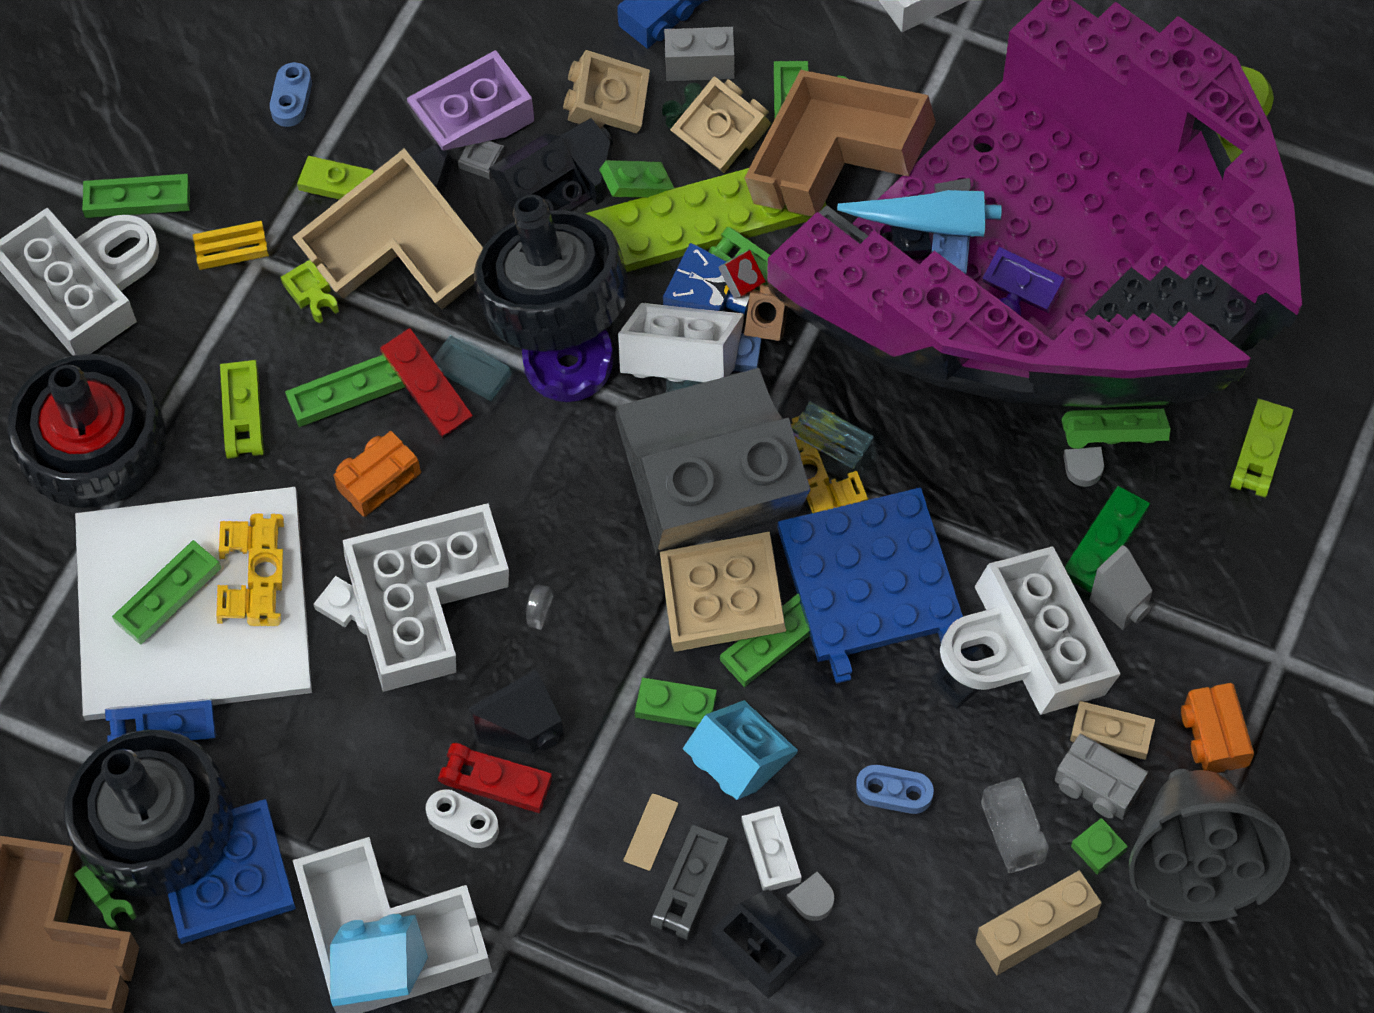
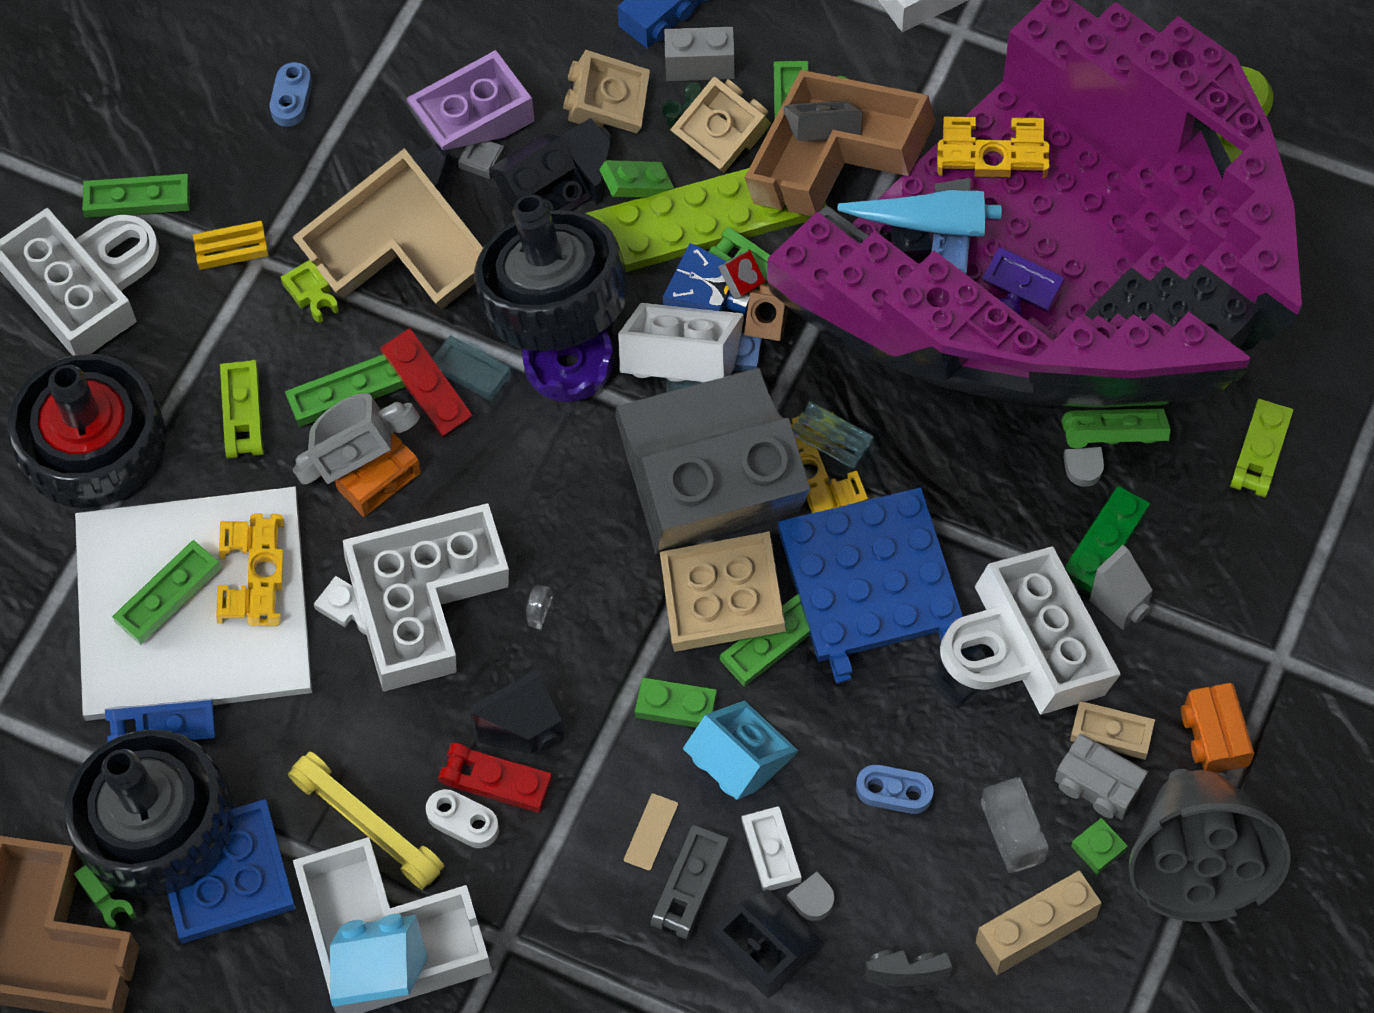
lime plate [297,156,374,200] -> none
none -> light yellow piece [288,752,444,890]
none -> light grey piece [293,393,420,484]
none -> dark grey slope [784,100,863,141]
none -> dark grey slope [864,950,952,987]
none -> yellow piece [937,117,1049,178]

